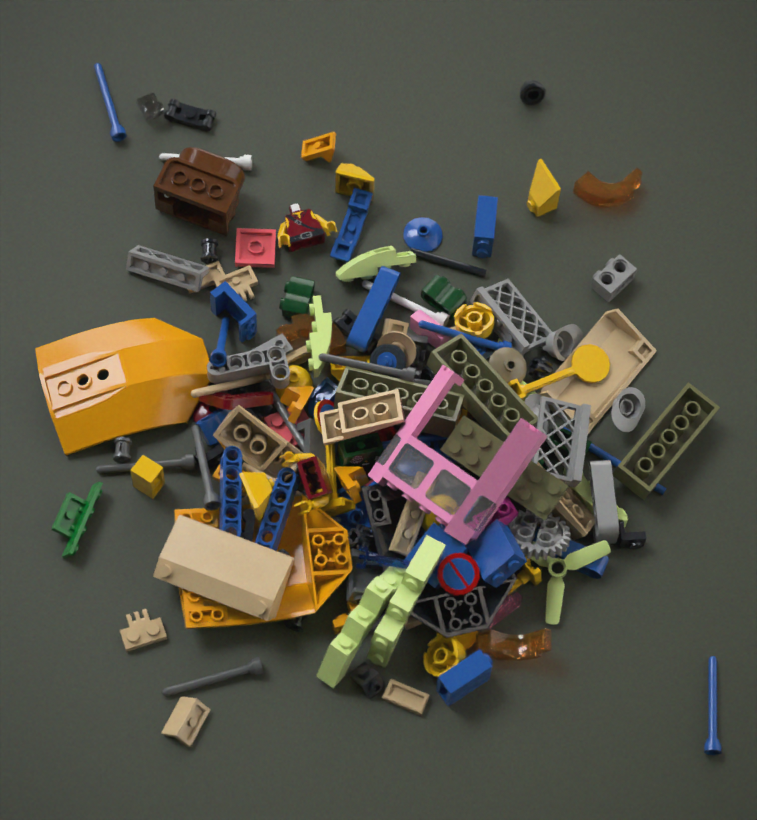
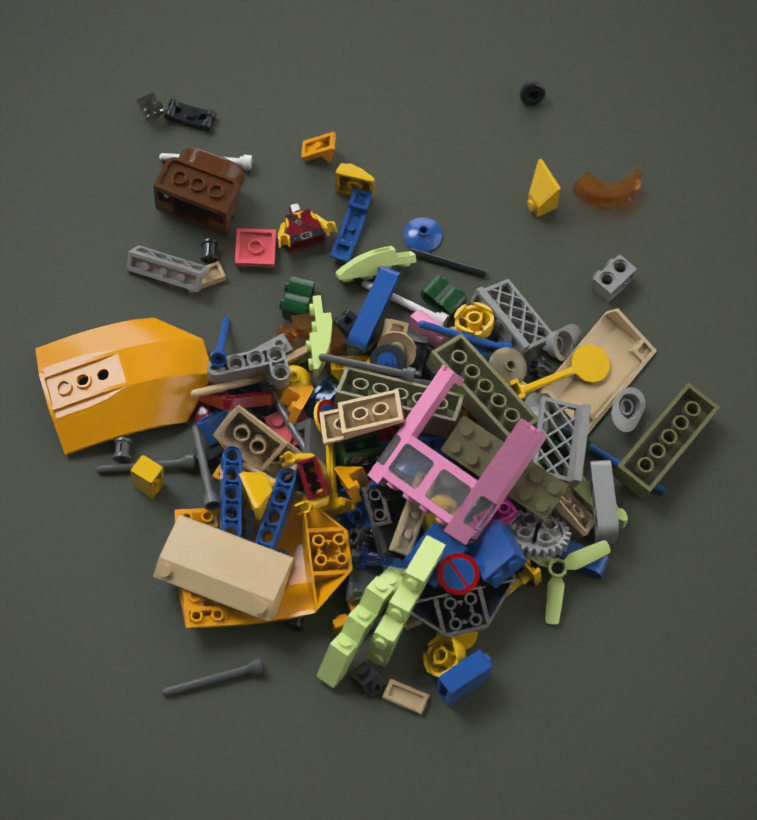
green bracket [51,481,103,559] -> none
blue piece [94,63,127,142] -> none
tan hinge [120,609,167,652] -> none
tan panel [162,696,210,747] -> none
blue panel [210,281,257,343] -> none
tan hinge [214,265,258,302] -> none
blue brick [472,195,498,258] -> none
clear orange arch [476,628,551,661] -> none
clear pink plate [488,592,523,629] -> none
black bracket [617,522,646,550] -> none
blue piece [704,656,721,755] -> none

